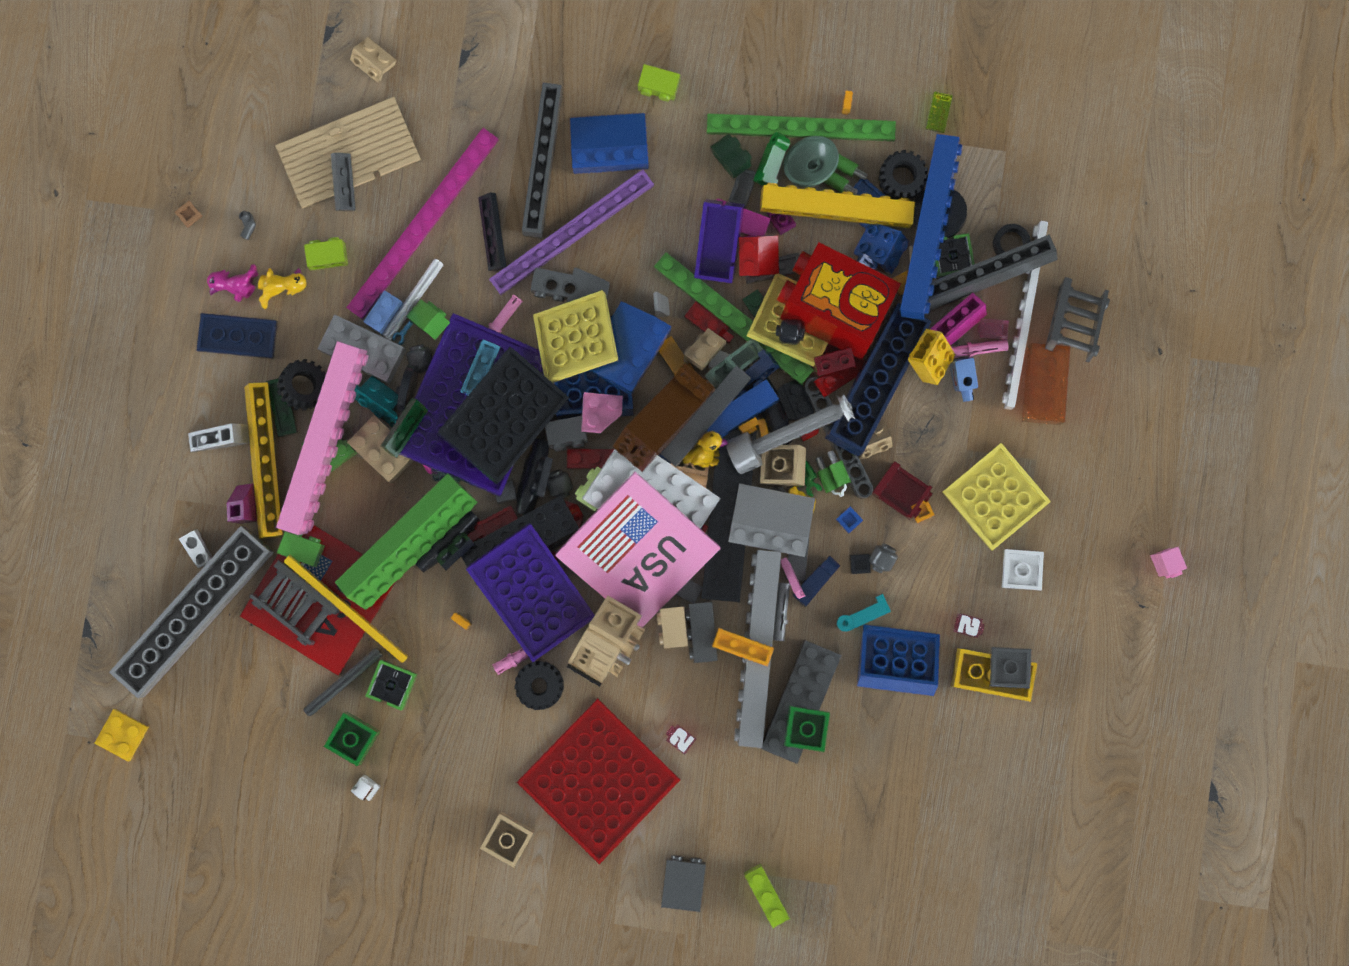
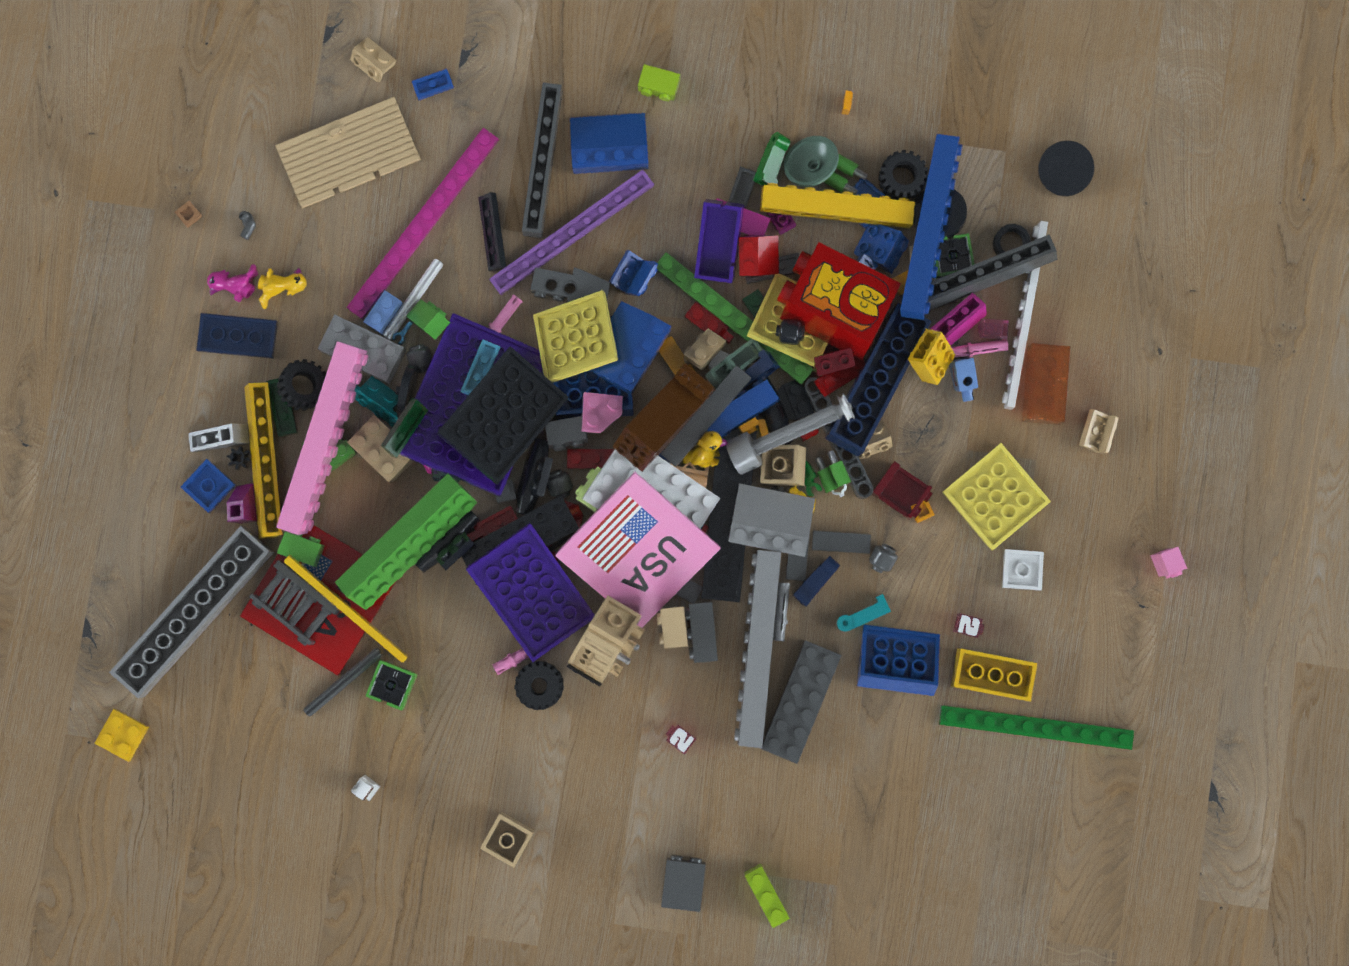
white leg [179,529,212,568] -> none
lime brick [304,237,348,271] -> none
green brick [323,712,380,766] -> none
dark grey plate [331,152,356,211] -> none
light orange tile [451,613,472,630] -> none
red tile [516,699,681,864] -> none
light grey slope [653,292,670,318] -> none
bright green plate [707,114,896,142] -> none
clear green brick [710,134,752,179] -> none
light orange tile [712,628,774,667] -> none
bright pink tile [780,557,805,599] -> none
green brick [784,706,830,752] -> none
blue tile [835,506,863,534] -> none
black tile [850,554,871,574] -> none
clear neon green tile [926,91,953,133] -> none
dark grey tile [990,647,1031,688] -> none
dark grey fence [1045,277,1110,362] -> none
none -> blue plate [181,459,236,513]
none -> black gear [226,446,251,470]
none -> blue plate [412,69,454,100]
none -> blue bracket [609,250,658,296]
none -> dark grey tile [812,531,871,554]
none -> green plate [939,705,1134,750]
none -> black piece [1038,140,1095,196]
none -> tan bracket [1079,409,1119,453]

